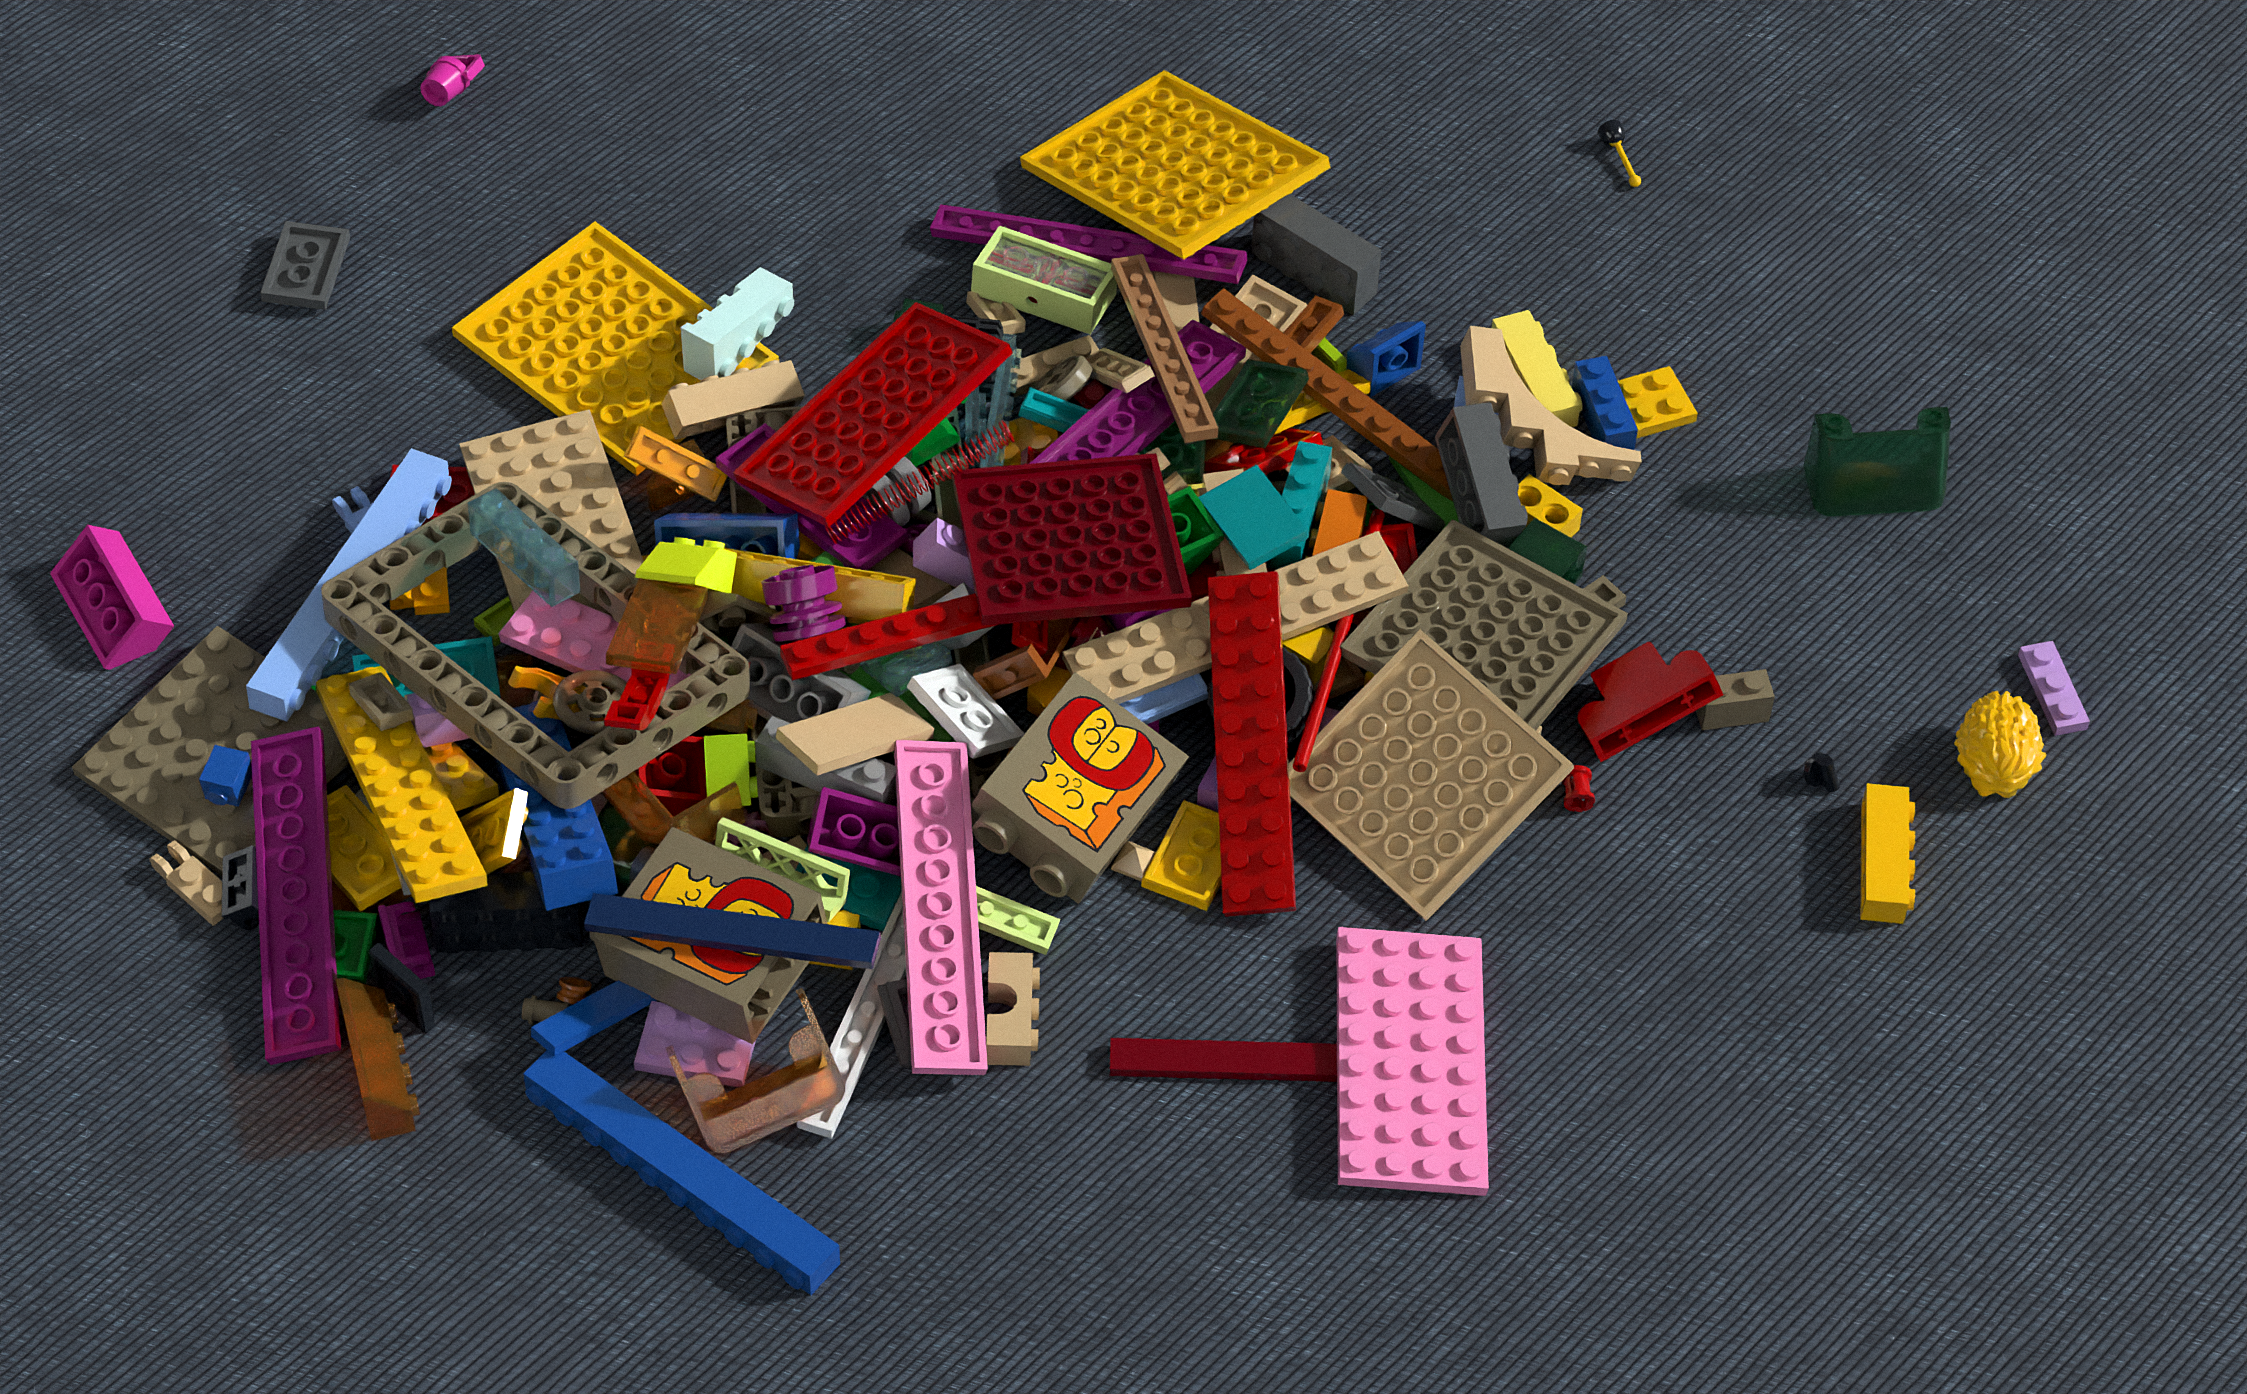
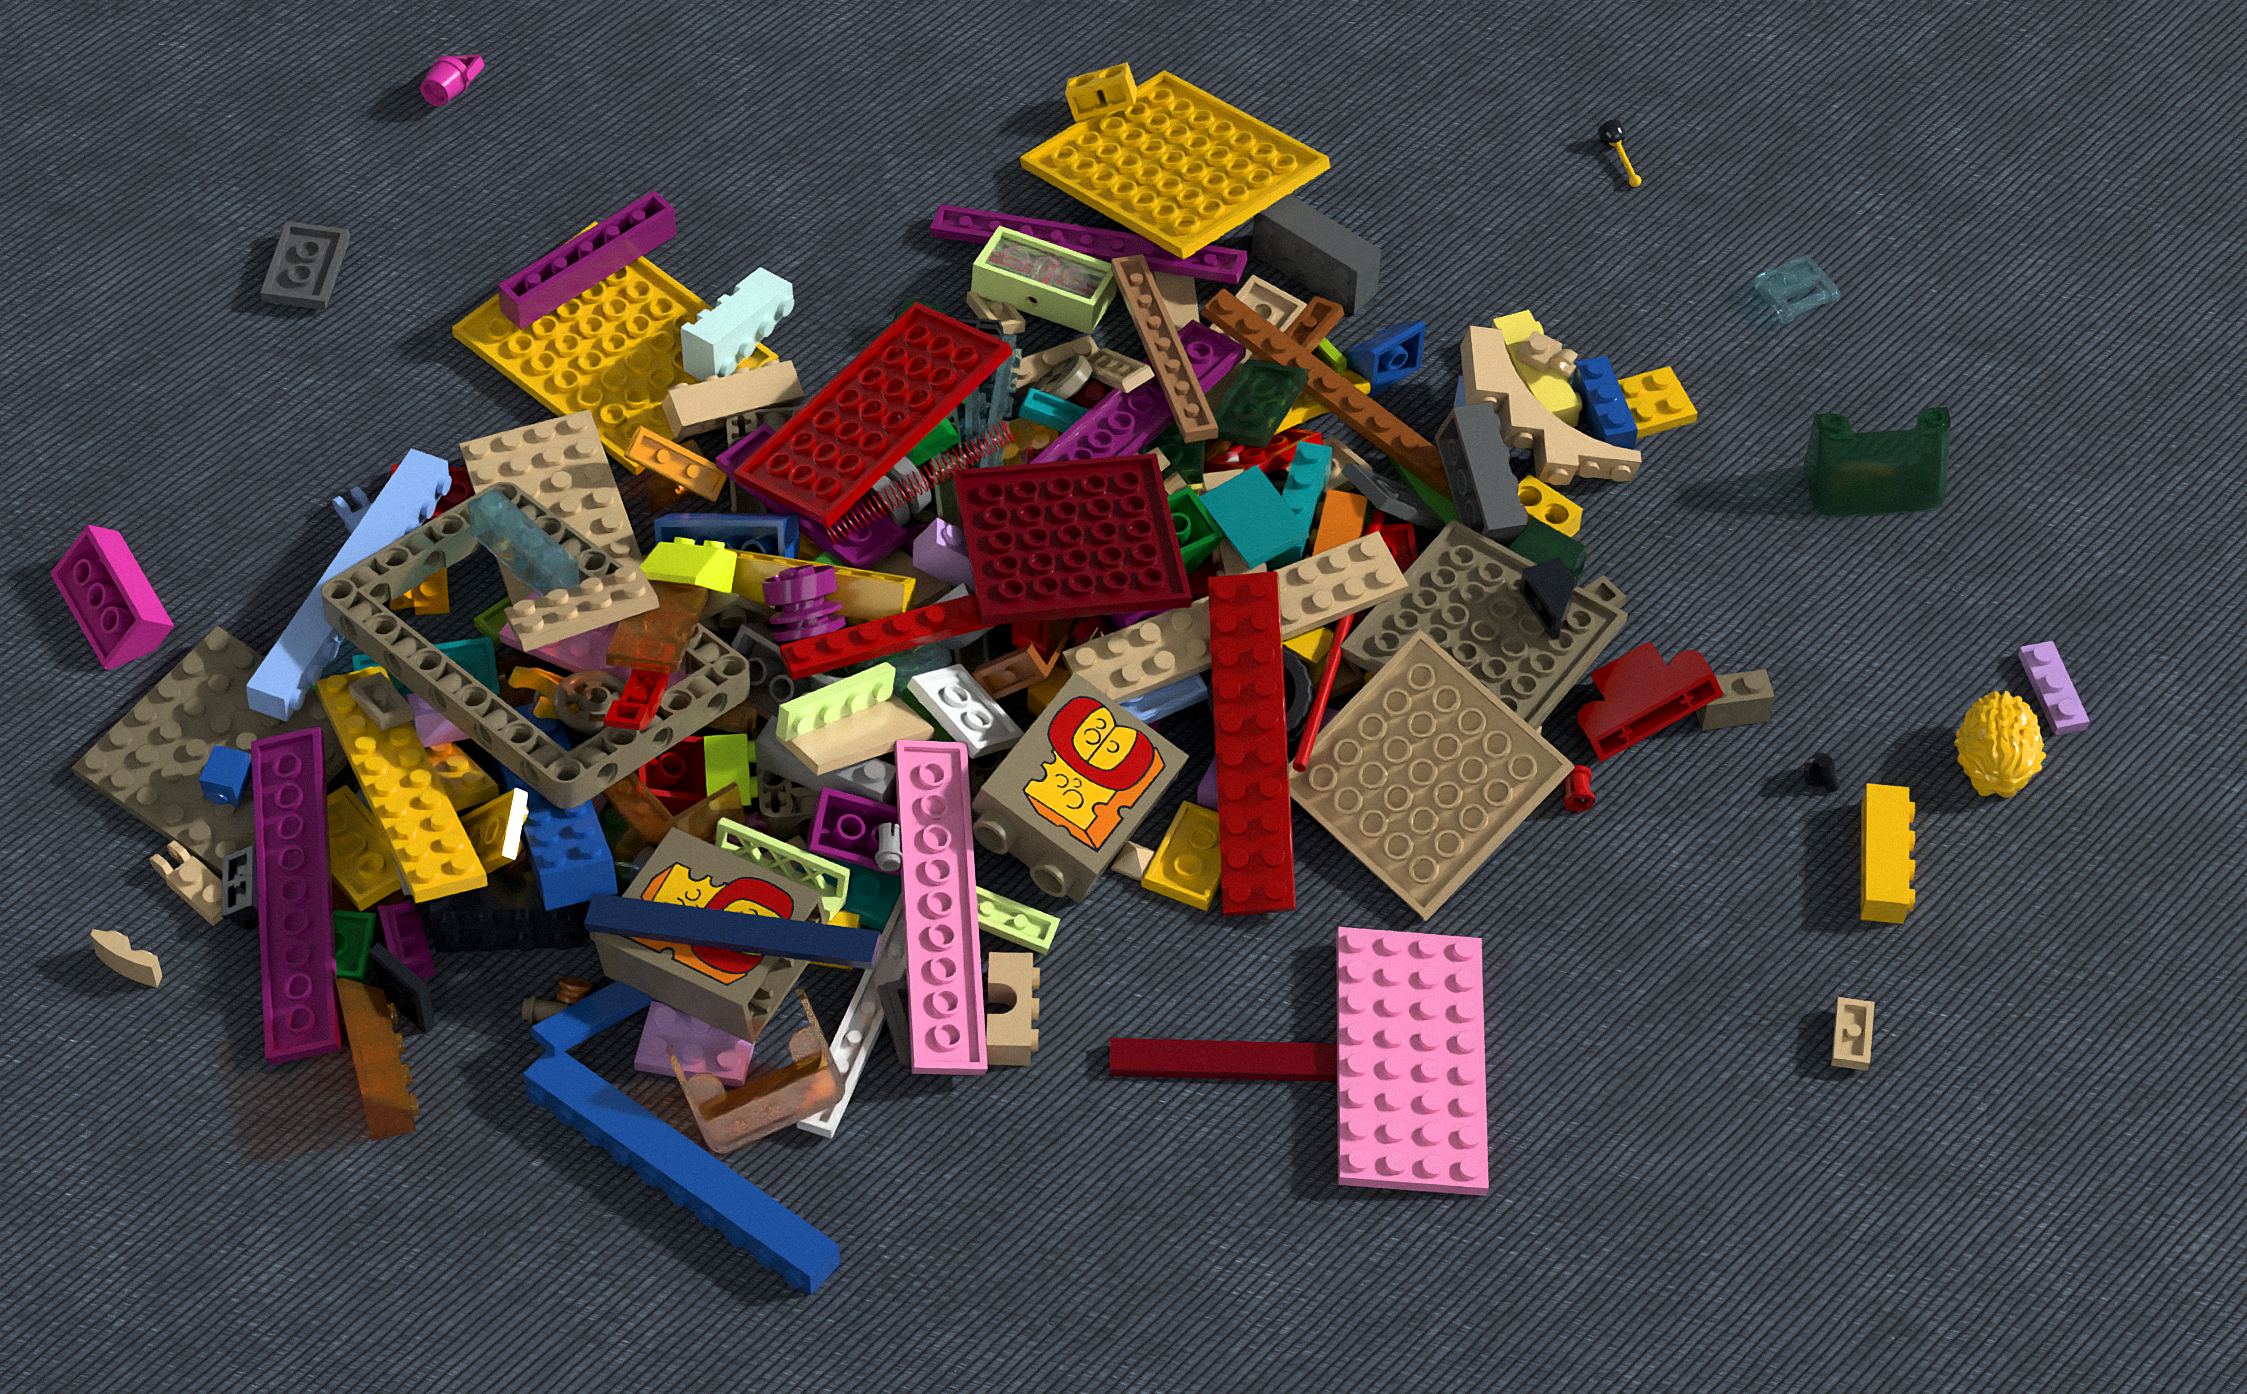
none -> tan slope [91,929,162,987]
none -> magenta brick [497,190,677,330]
none -> tan plate [504,565,660,652]
none -> yellowish green plate [776,662,896,742]
none -> light grey pin [875,823,903,871]
none -> yellow brick [1065,62,1137,122]
none -> tan plate [1516,330,1578,377]
none -> black slope [1519,557,1577,640]
none -> clear light blue plate [1753,254,1840,325]
none -> tan plate [1831,997,1875,1071]

